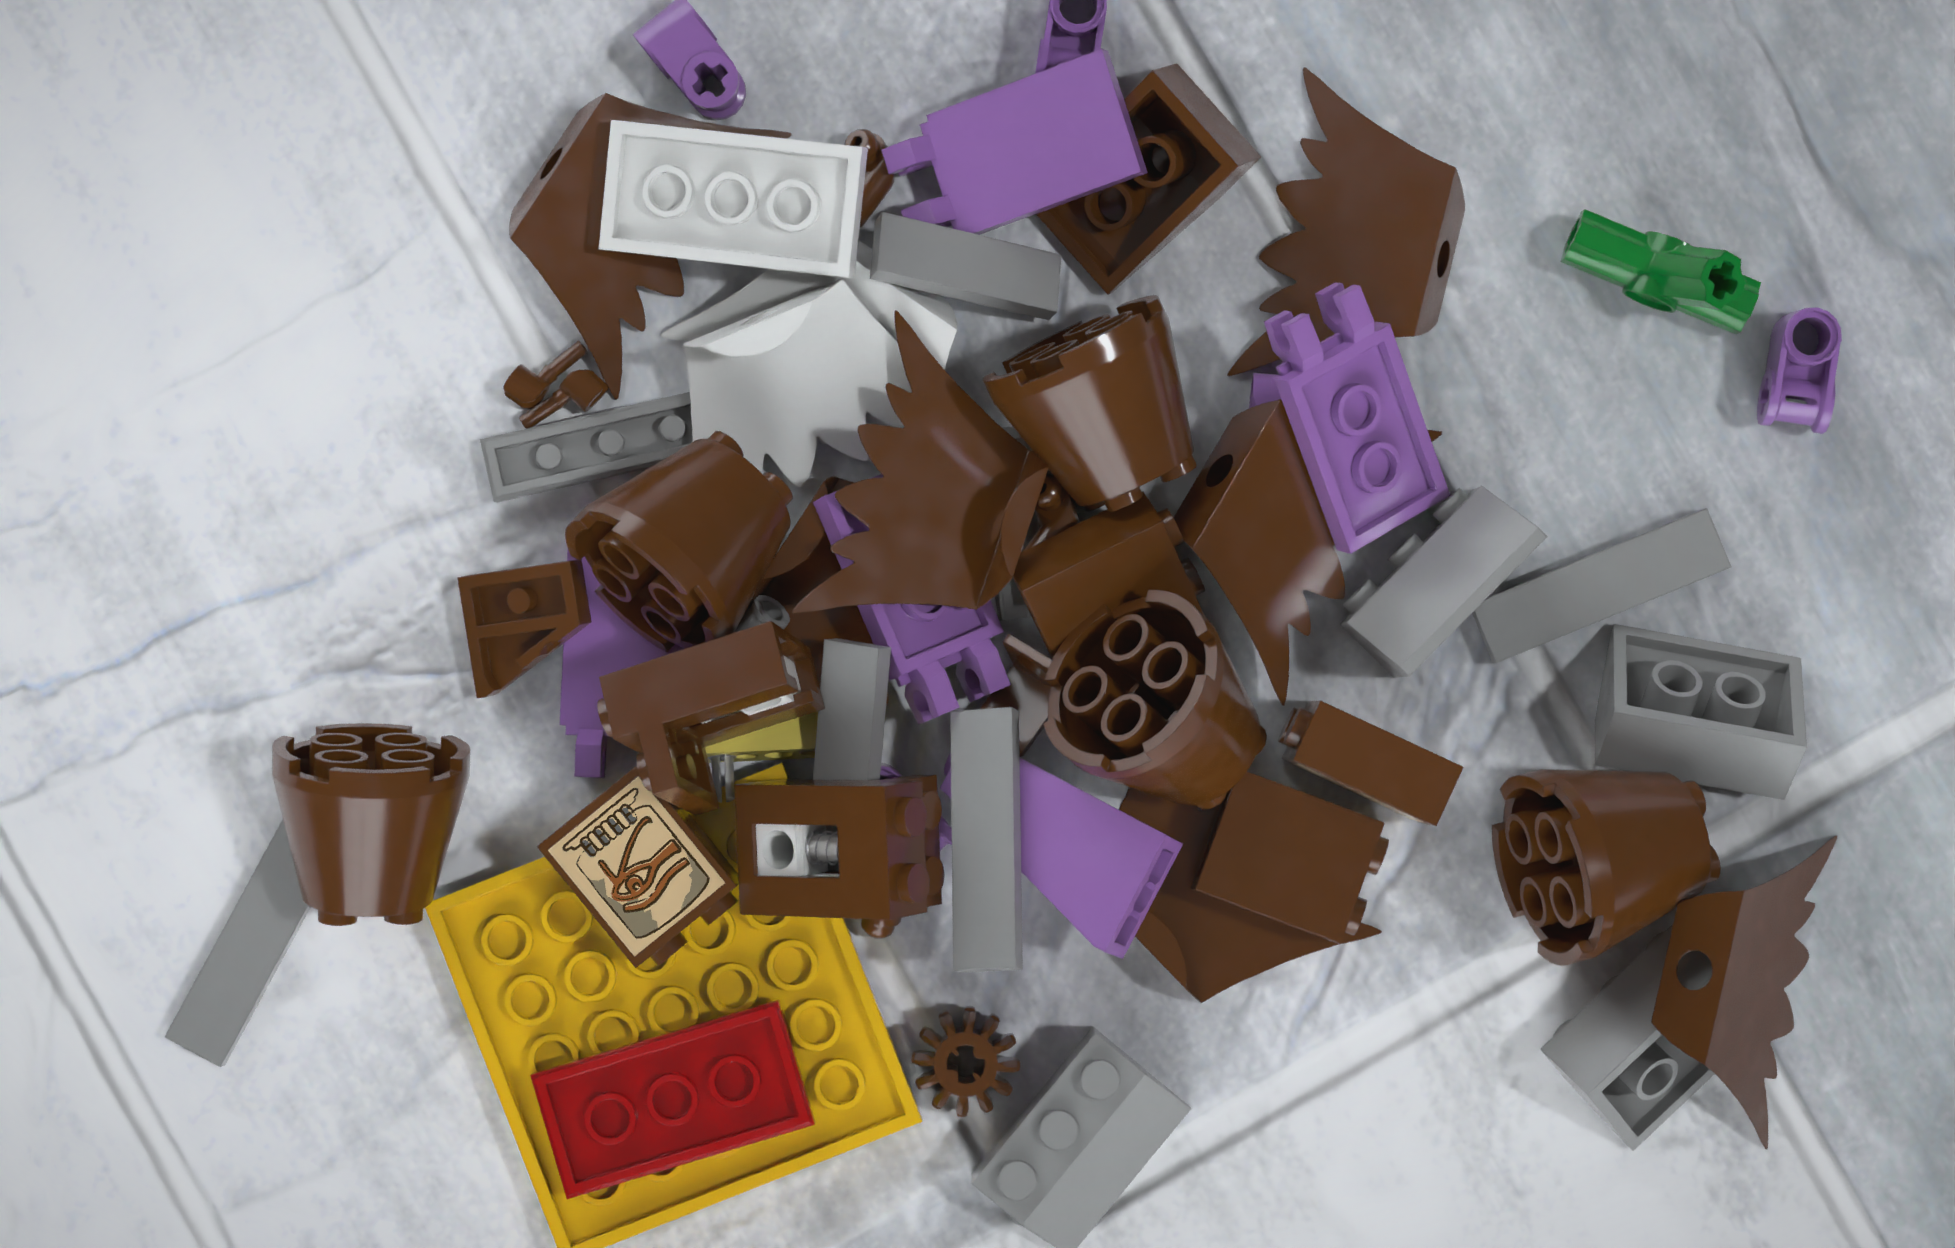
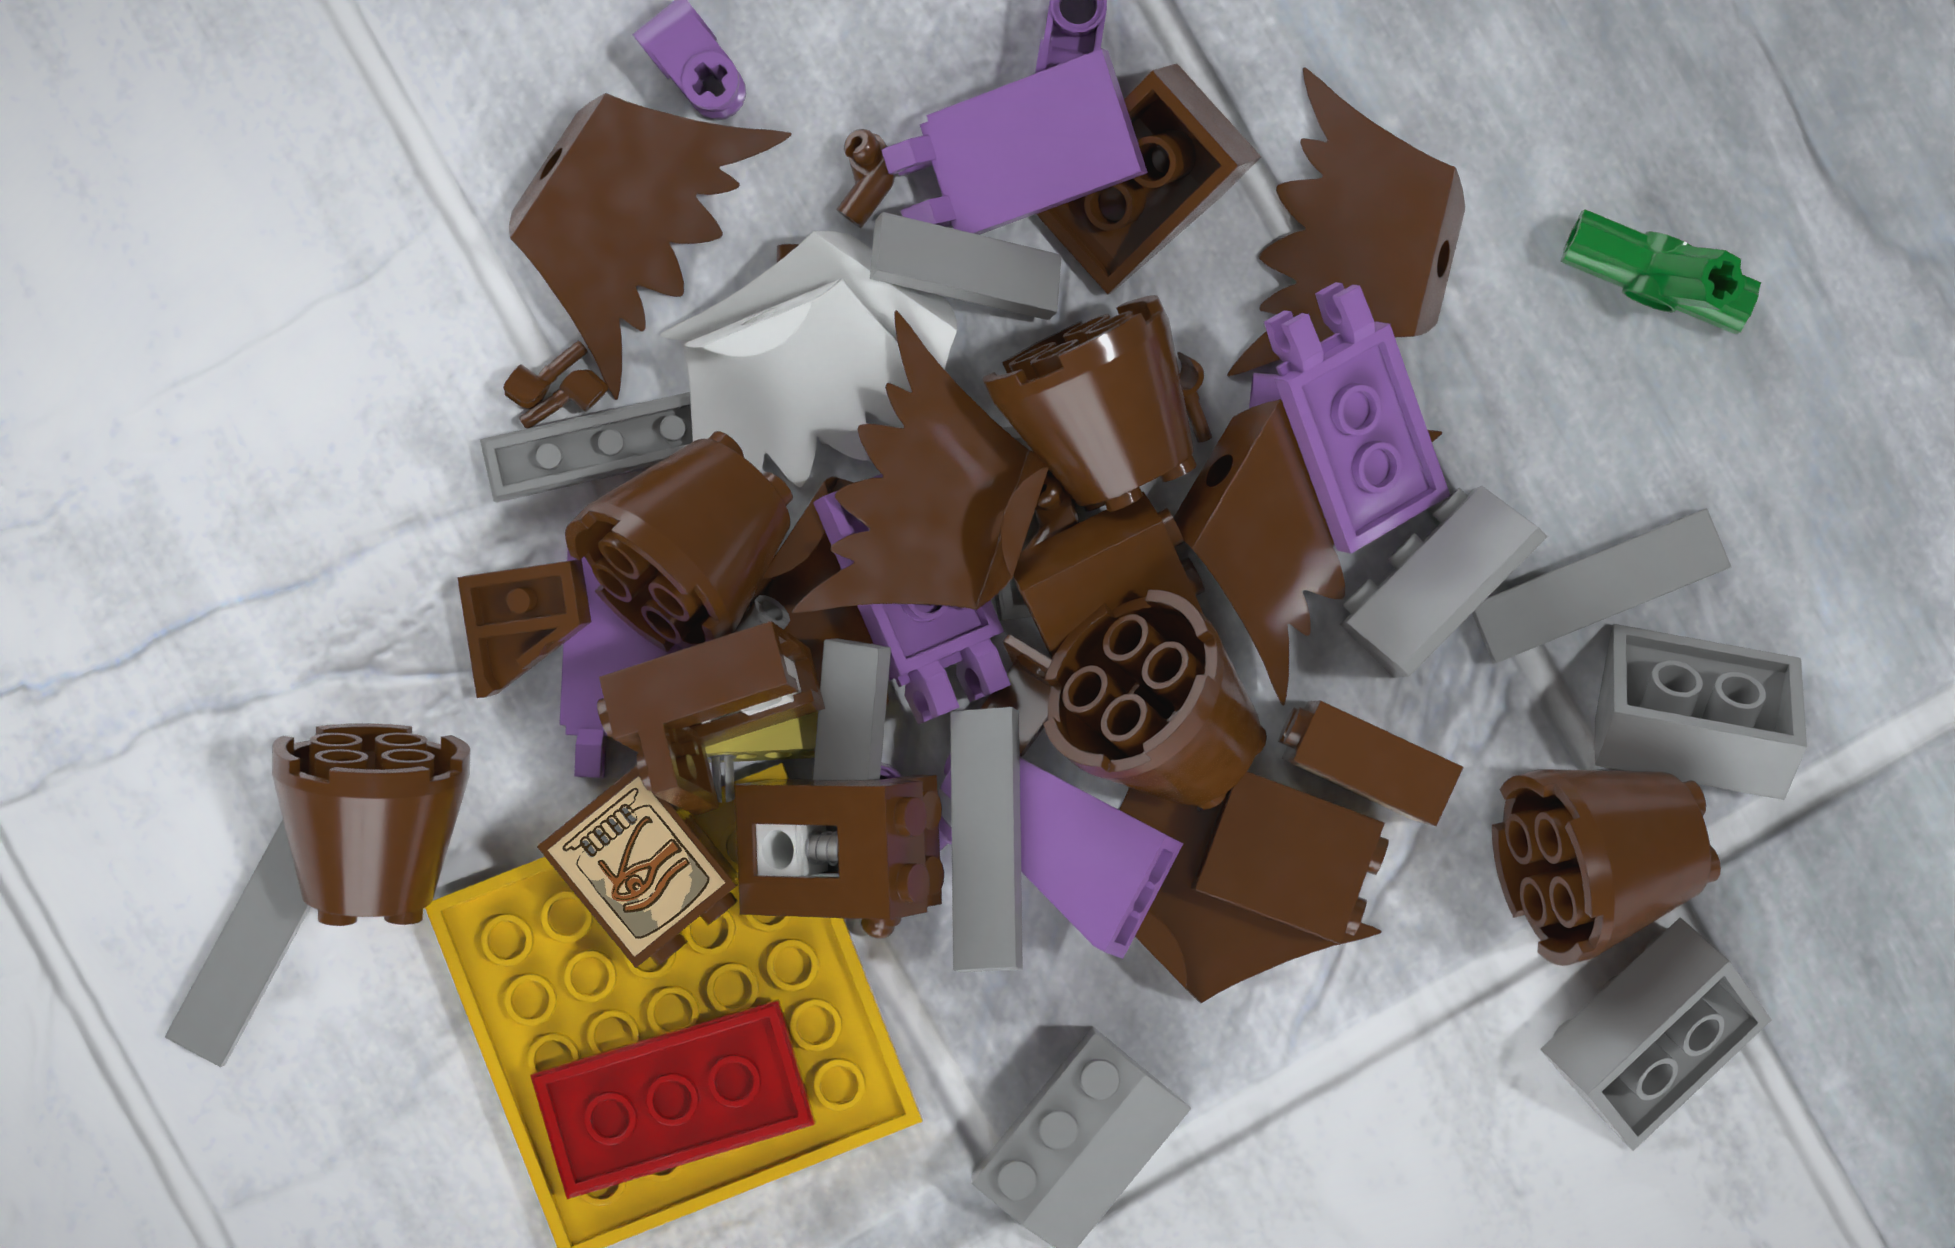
white plate [599,120,868,278] -> none
reddish brown gear [911,1006,1020,1117] -> none
reddish brown piece [1651,835,1837,1150] -> none
medium lavender piece [1757,307,1842,434] -> none
none -> reddish brown hand [1177,352,1213,443]

